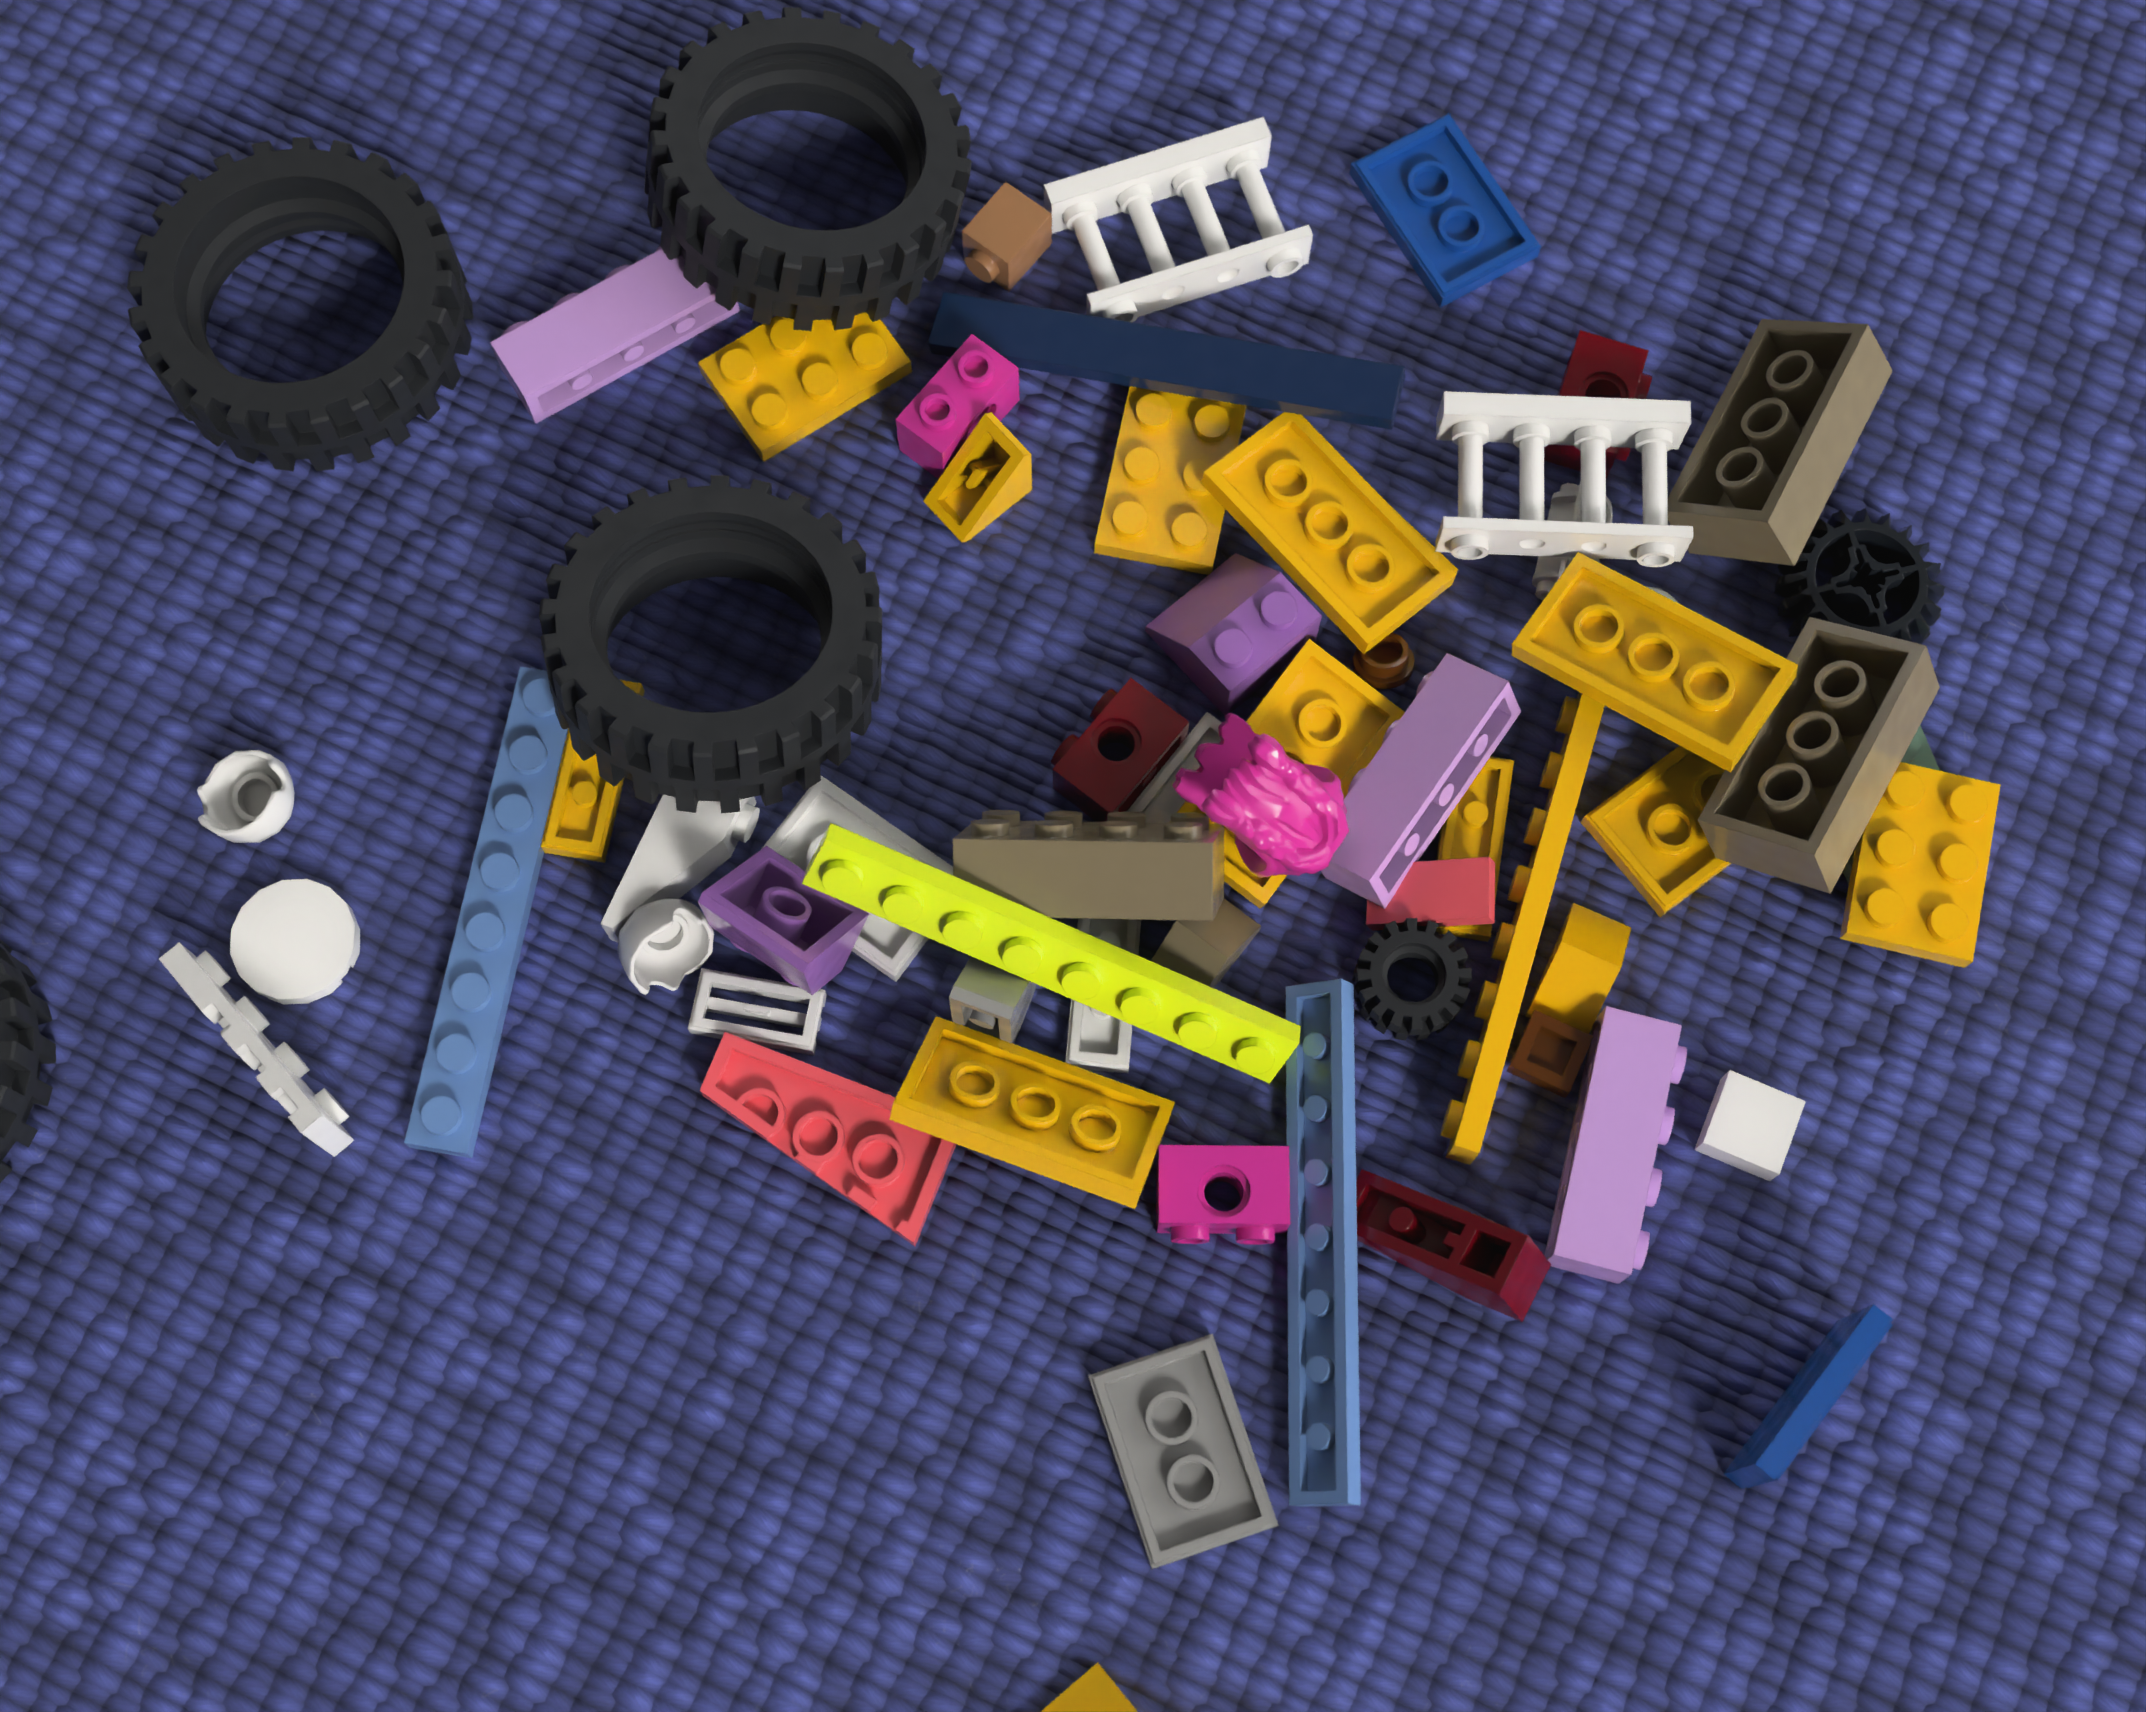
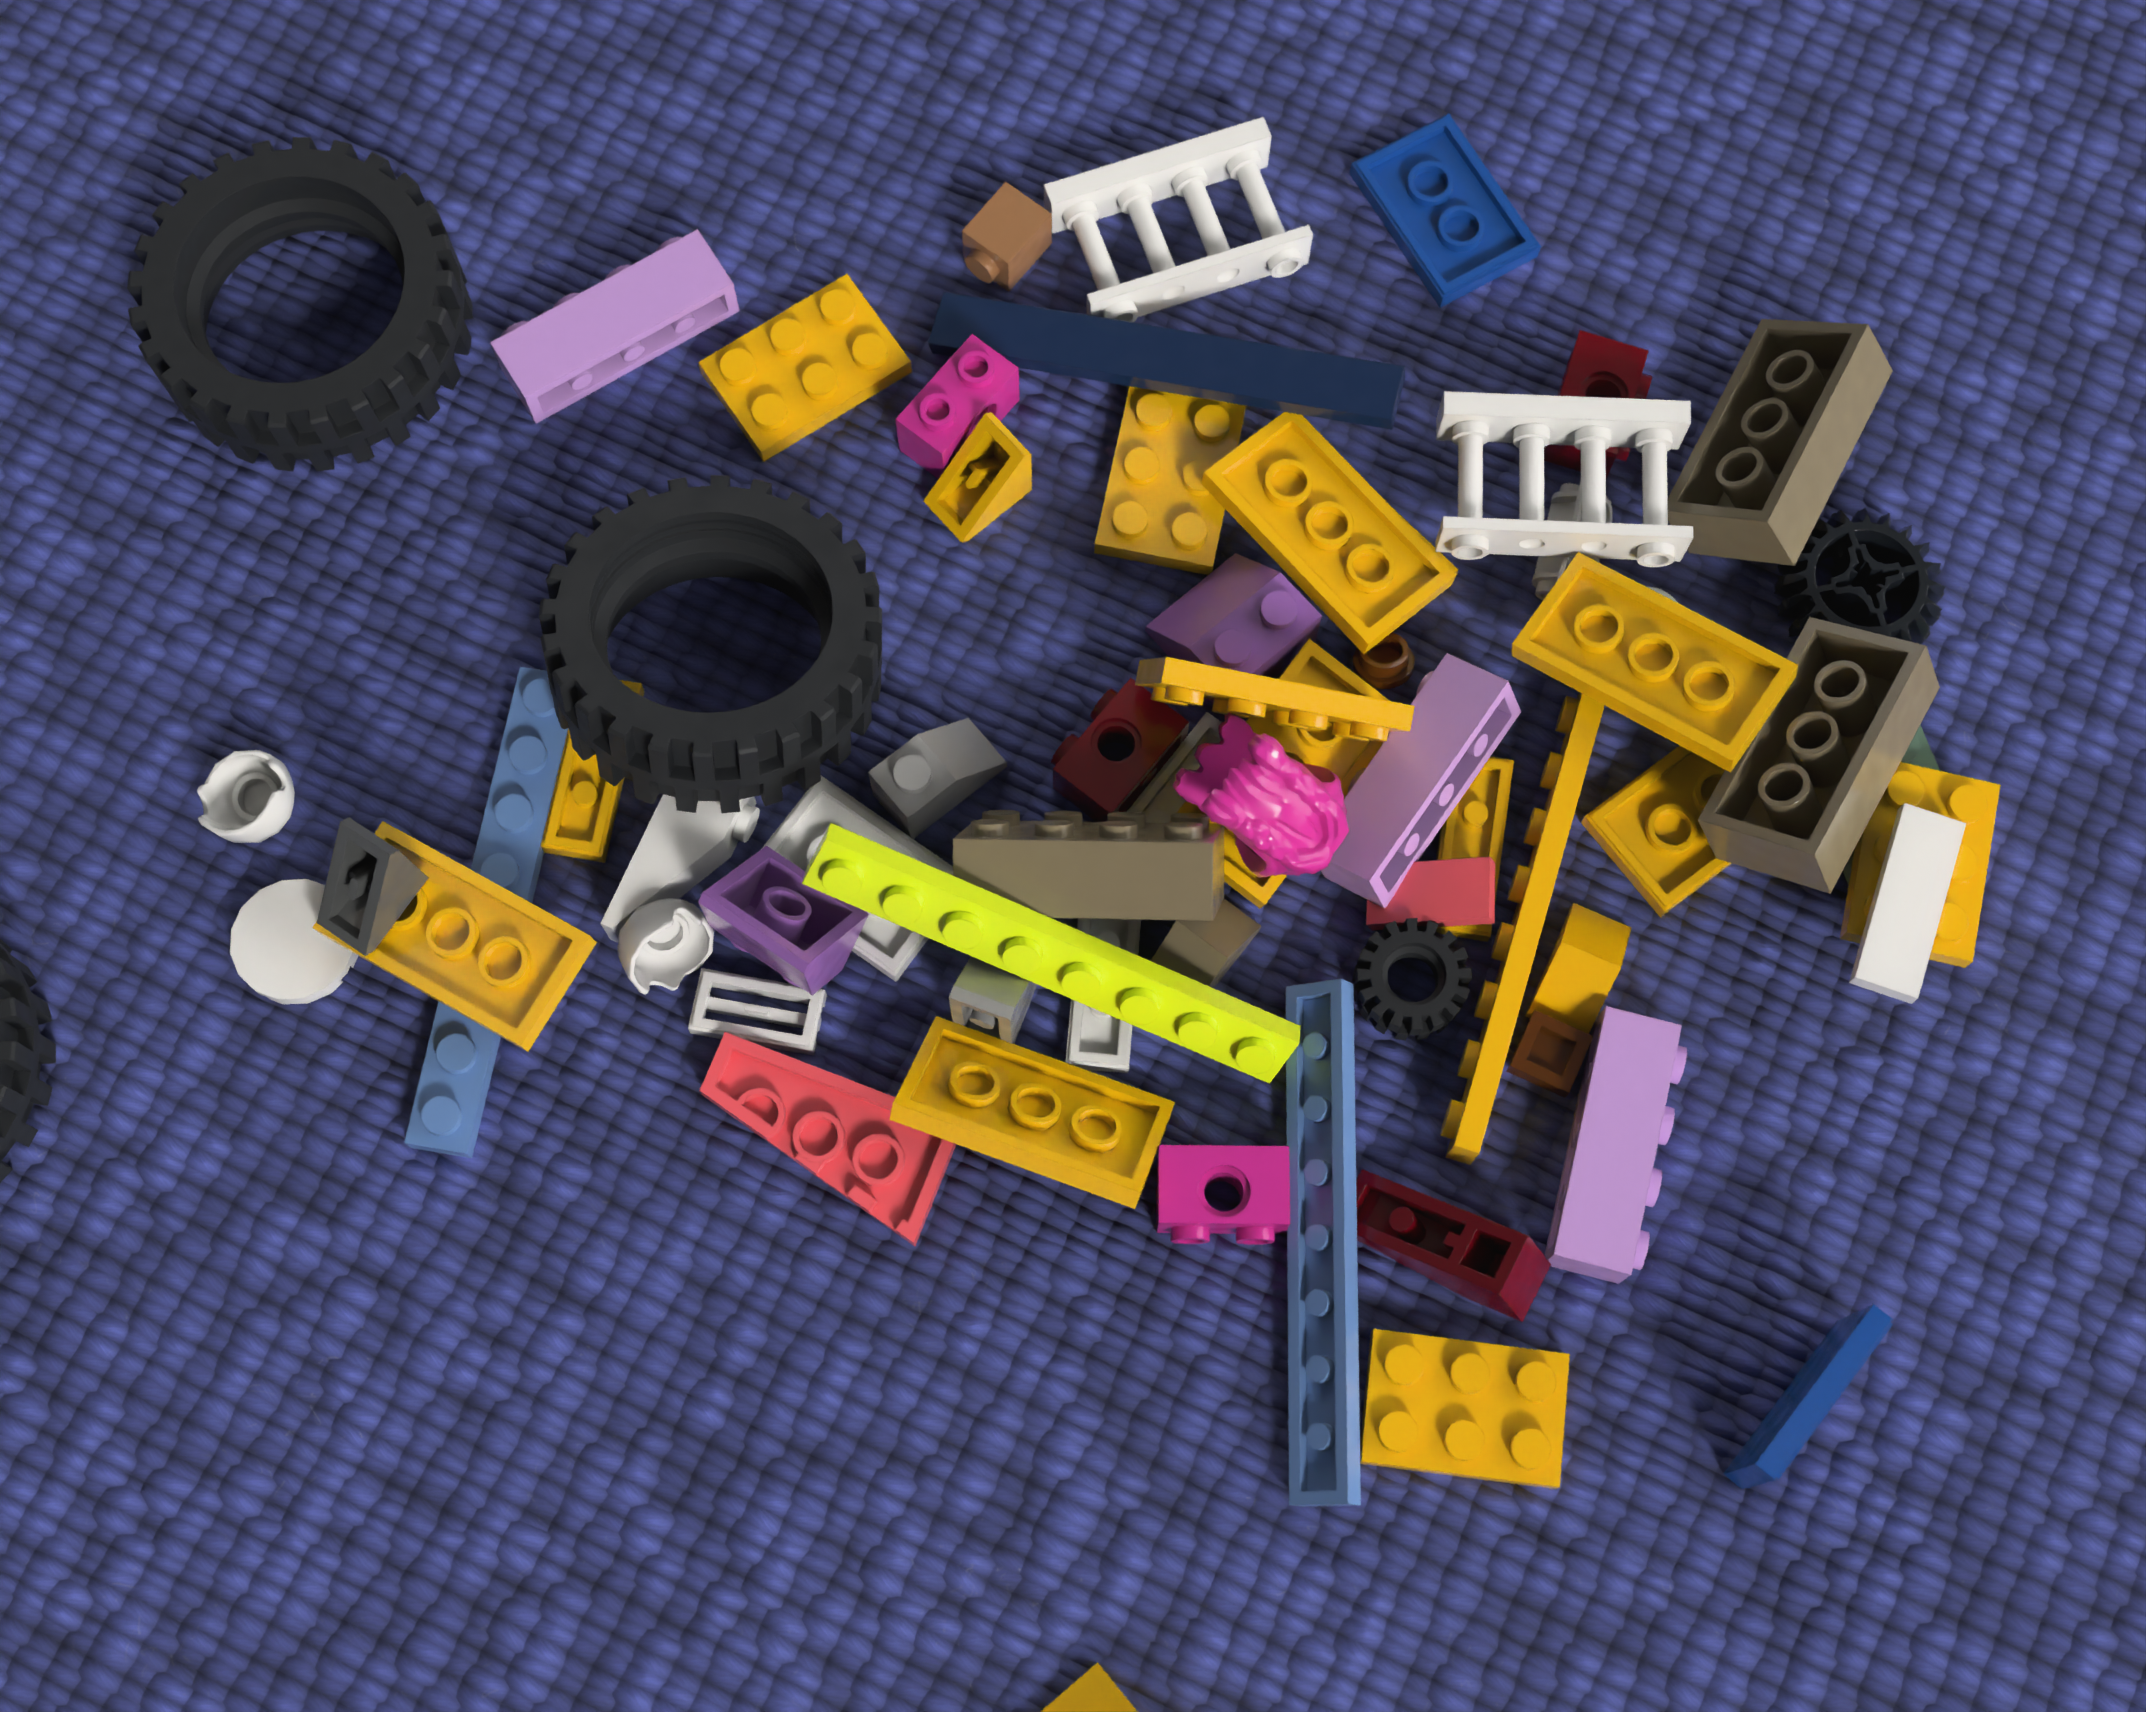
white wing [159,942,354,1157] -> none
black tyre [644,7,972,331] -> none
light grey tile [1088,1334,1278,1570] -> none
white piece [1694,1070,1806,1181] -> none
none -> yellow plate [312,821,597,1052]
none -> dark grey slope [317,817,429,956]
none -> light grey slope [868,718,1007,839]
none -> yellow plate [1135,657,1415,742]
none -> yellow plate [1360,1329,1570,1489]
none -> white tile [1849,803,1966,1004]

